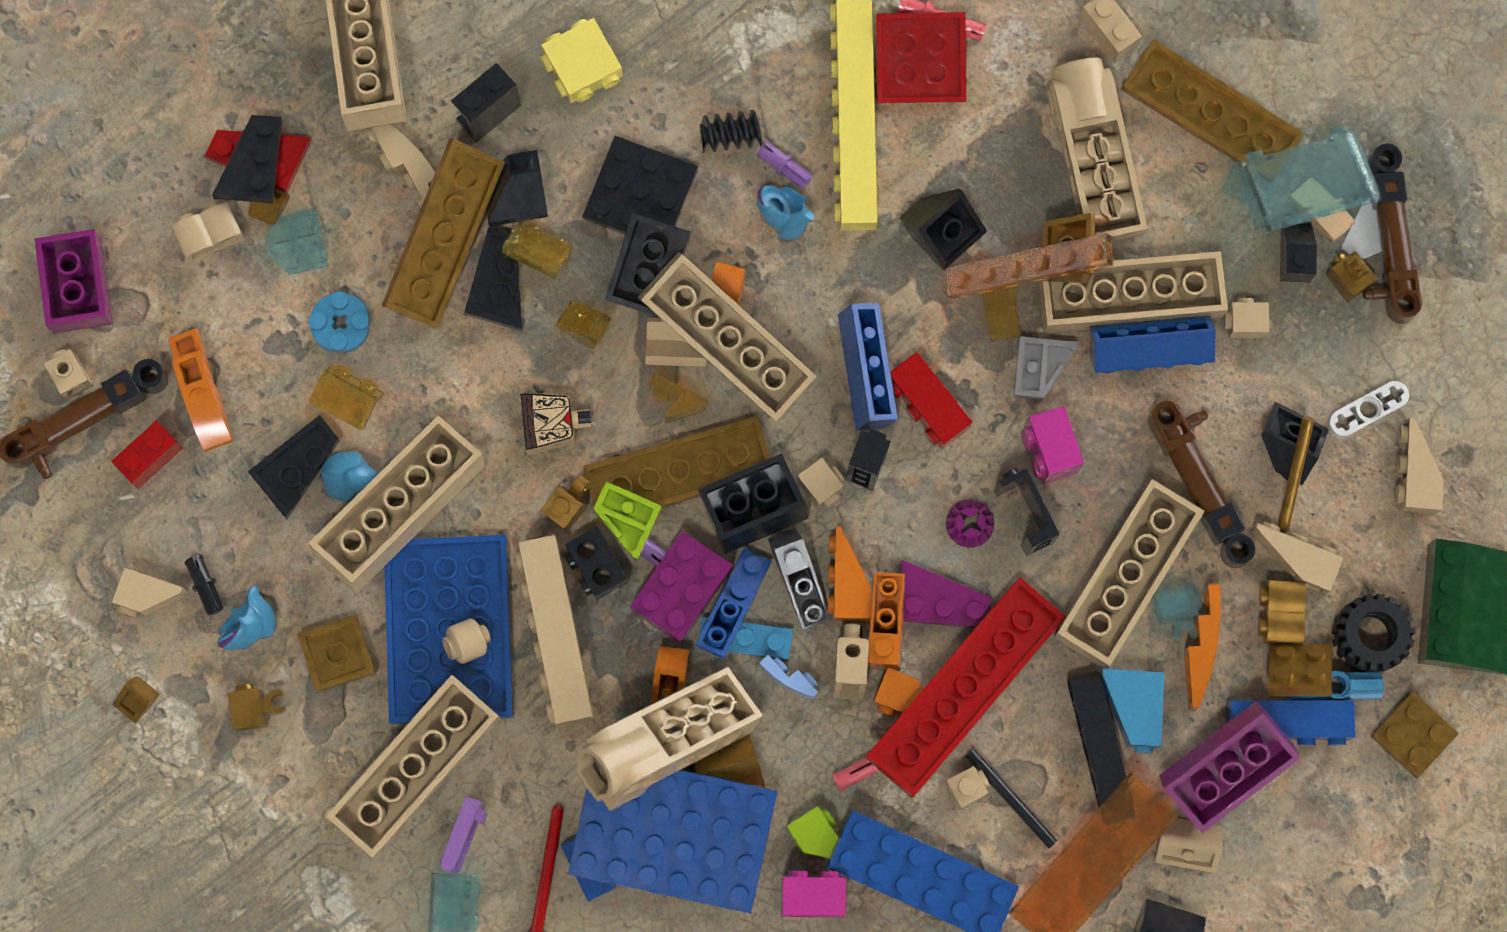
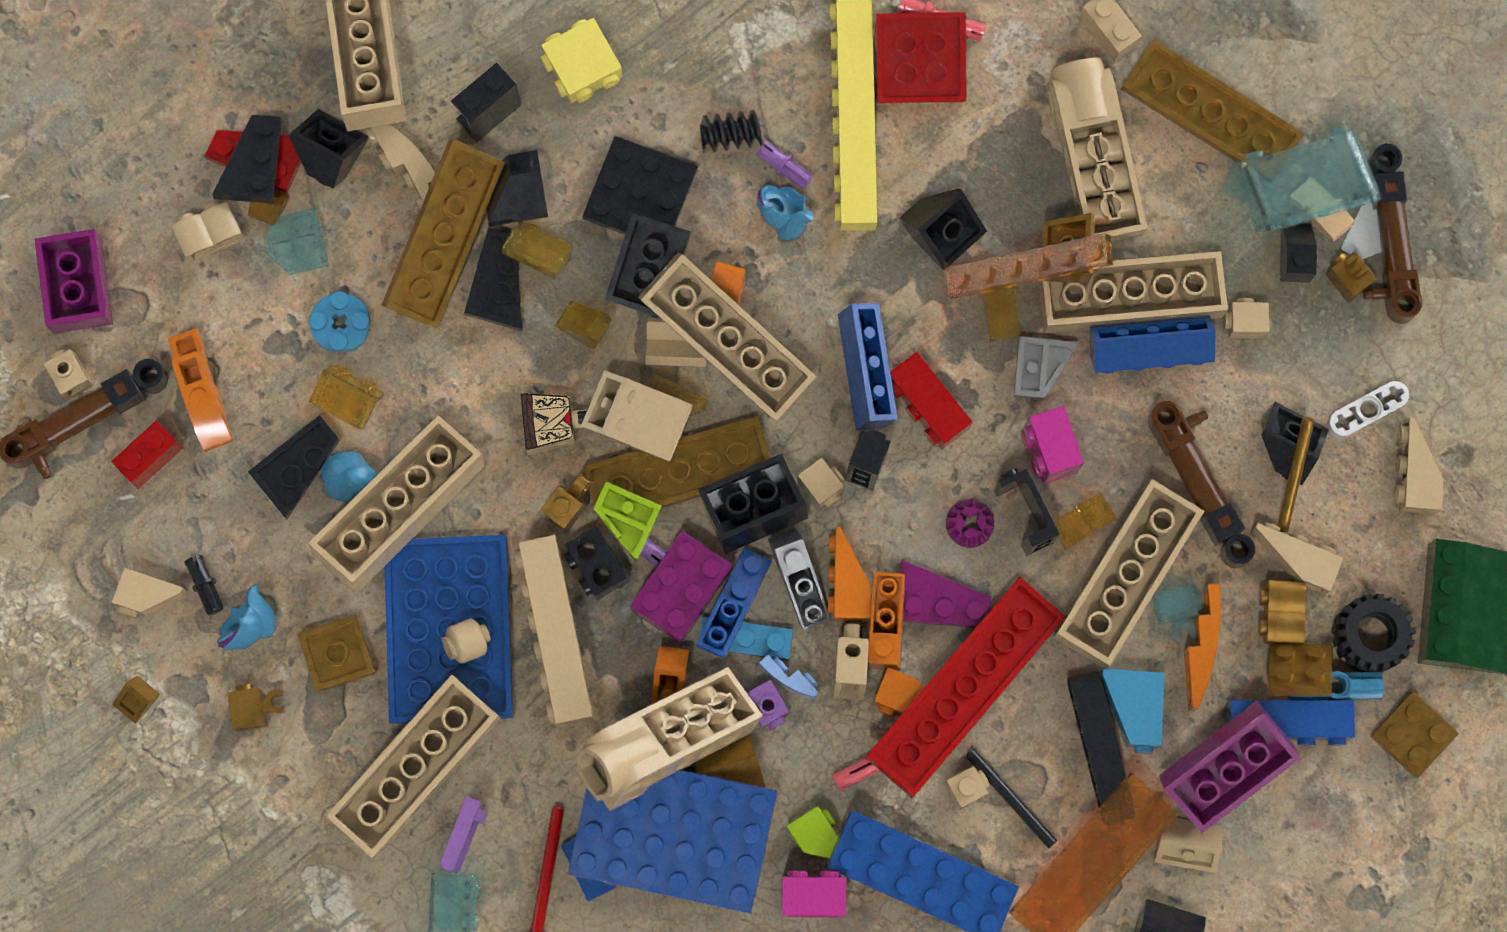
none -> black slope [290,109,369,189]
none -> tan slope [581,370,693,462]
none -> medium lavender brick [747,680,789,731]
none -> clear yellow slope [1054,493,1117,551]

